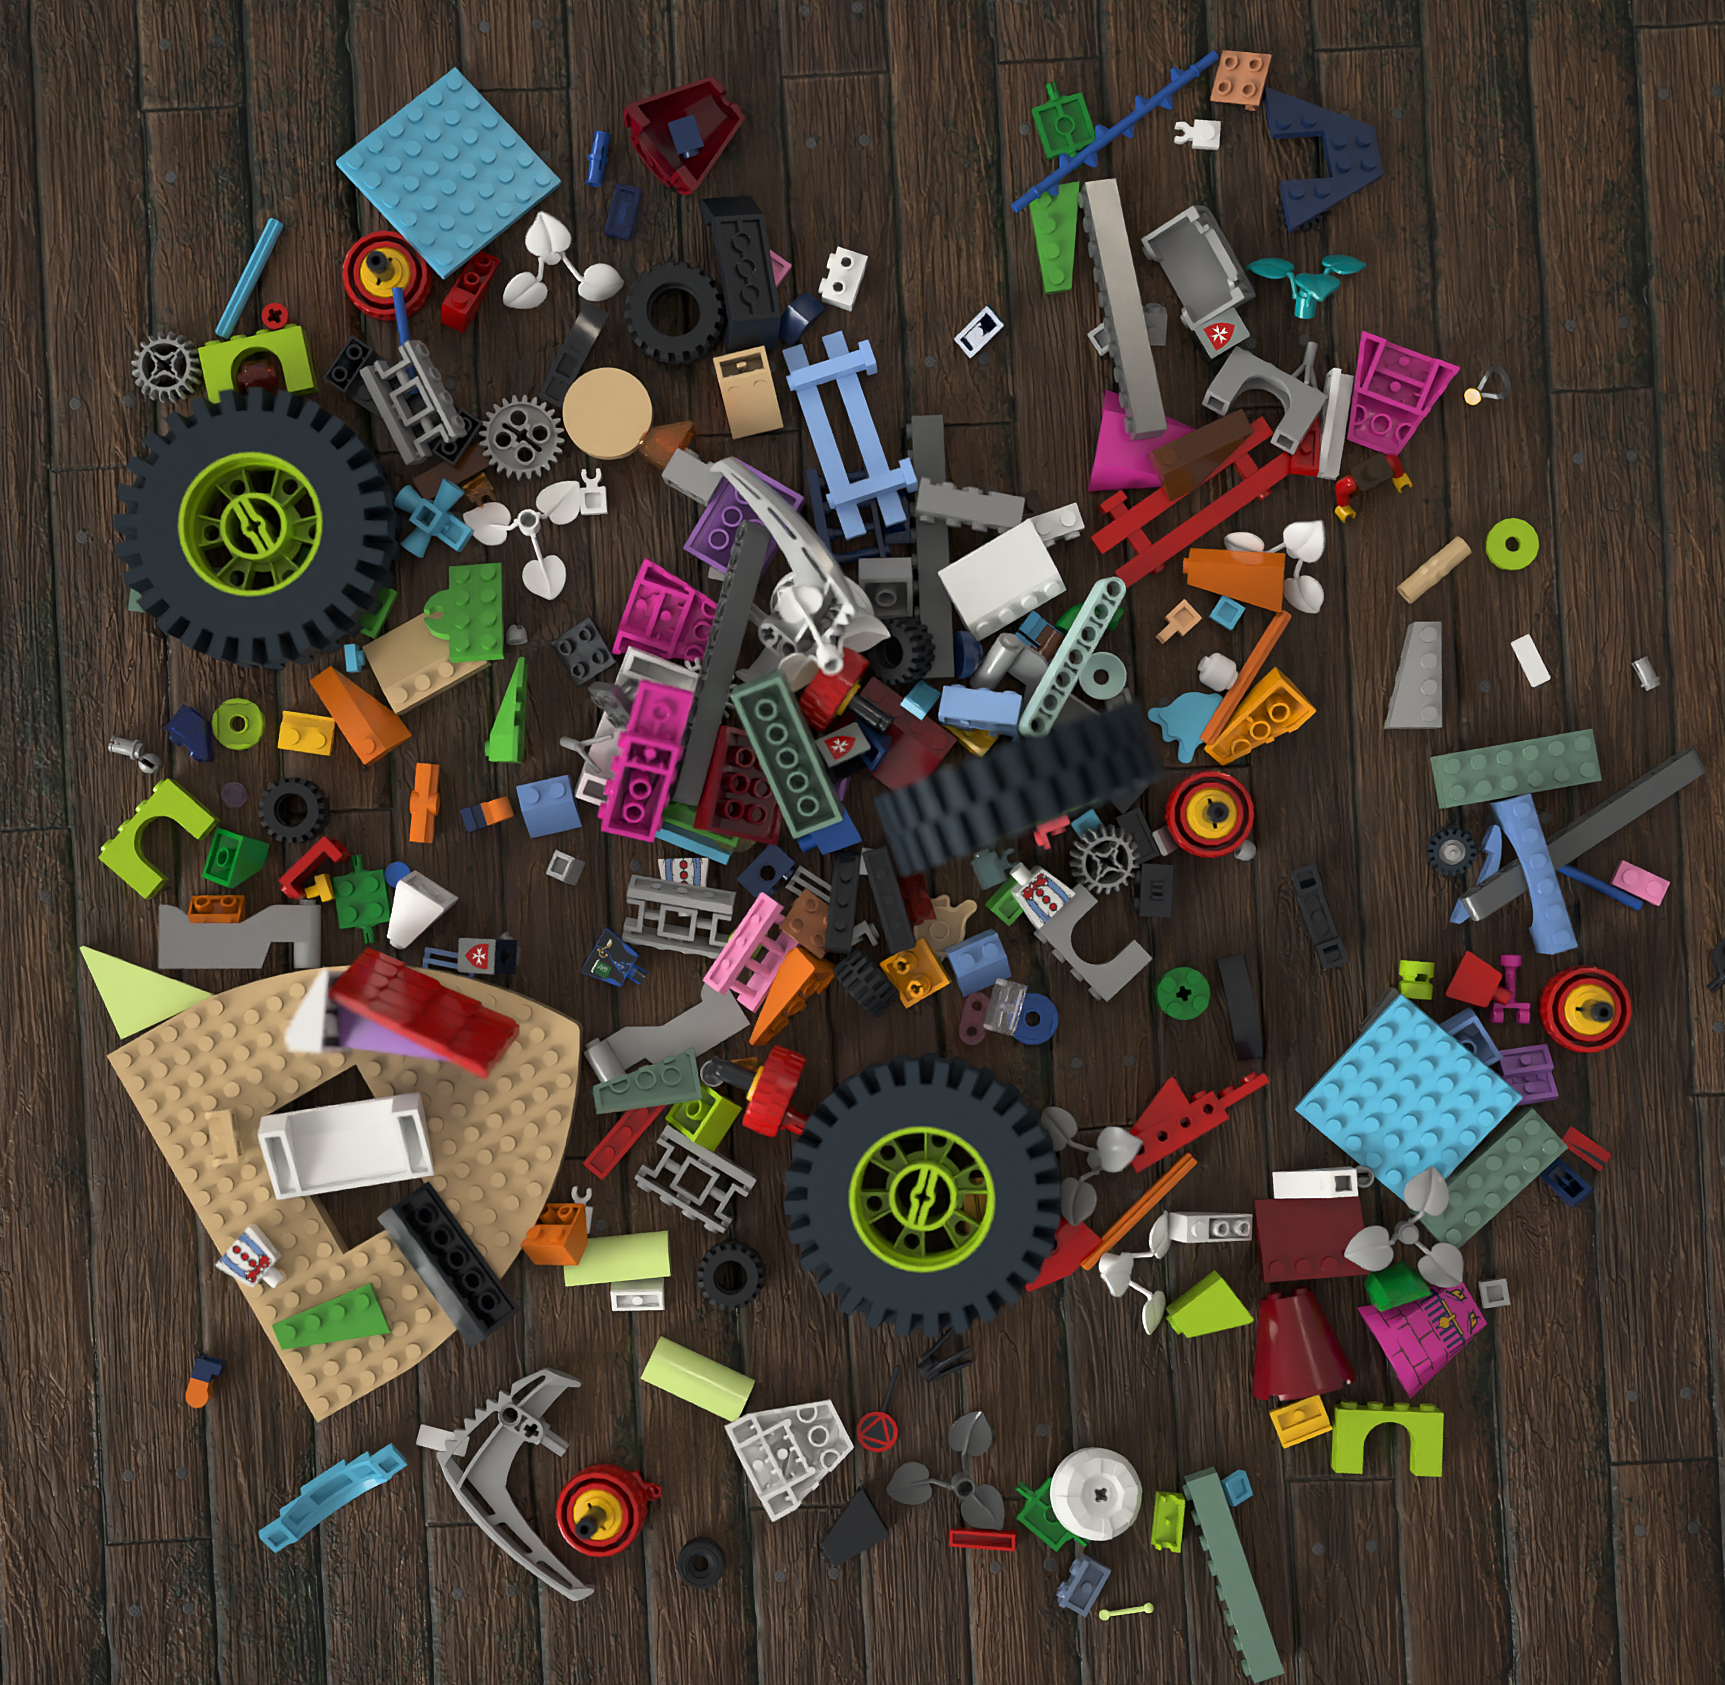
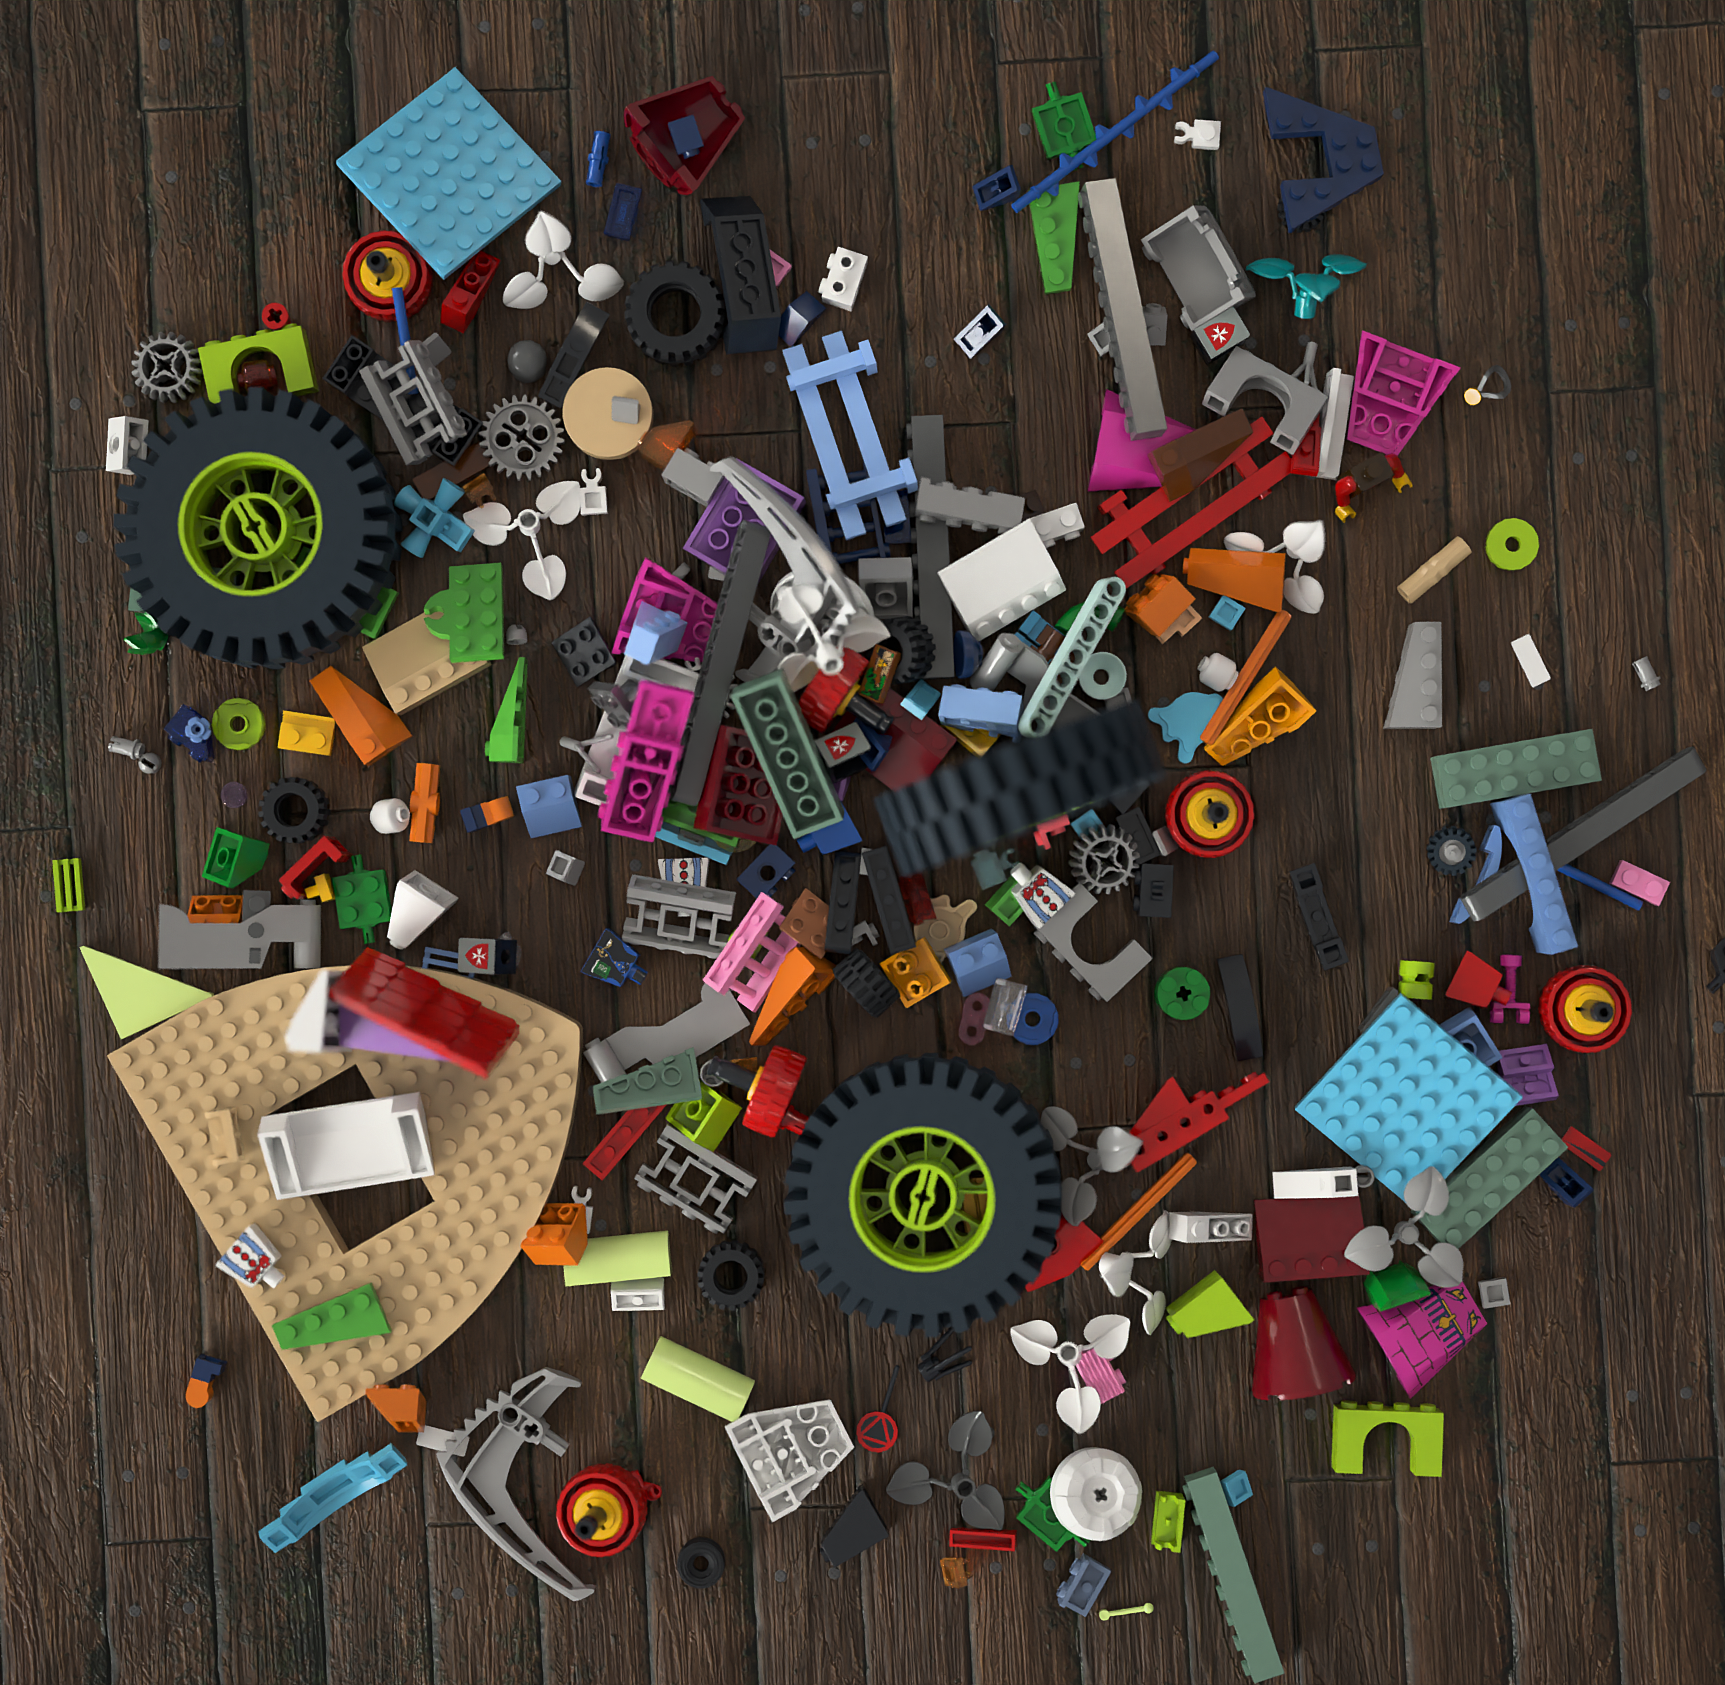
lime arch [98,778,221,899] -> none
medium azure axle [215,218,283,339] -> none
medium azure plate [344,644,365,673] -> none
black slope [377,1181,521,1348] -> none
blue tile [385,862,412,888] -> none
tan slope [713,346,784,440] -> none
light grey tile [786,866,831,903] -> none
nougat hinge [1210,50,1272,111] -> none
light grey hinge [1234,840,1256,861] -> none
yellow plate [1268,1395,1333,1449] -> none
none -> lime tile [52,858,85,912]
none -> white brick [106,416,148,475]
none -> green piece [124,612,168,655]
none -> medium blue plate [185,717,211,743]
none -> dark grey hinge [242,890,271,964]
none -> orange slope [365,1384,427,1433]
none -> white head [370,798,410,834]
none -> light grey slope [422,333,451,367]
none -> dark grey hair [507,340,547,383]
none -> light grey slope [612,396,641,424]
none -> light blue wedge [624,601,688,665]
none -> light grey tile [672,562,691,579]
none -> clear smoke tile [677,828,707,847]
none -> tile [858,644,901,704]
none -> clear orange tile [940,1556,973,1588]
none -> dark blue slope [972,165,1021,211]
none -> white plant [1011,1314,1130,1434]
none -> bright pink brick [1076,1347,1126,1404]
none -> orange slope [1125,573,1195,637]

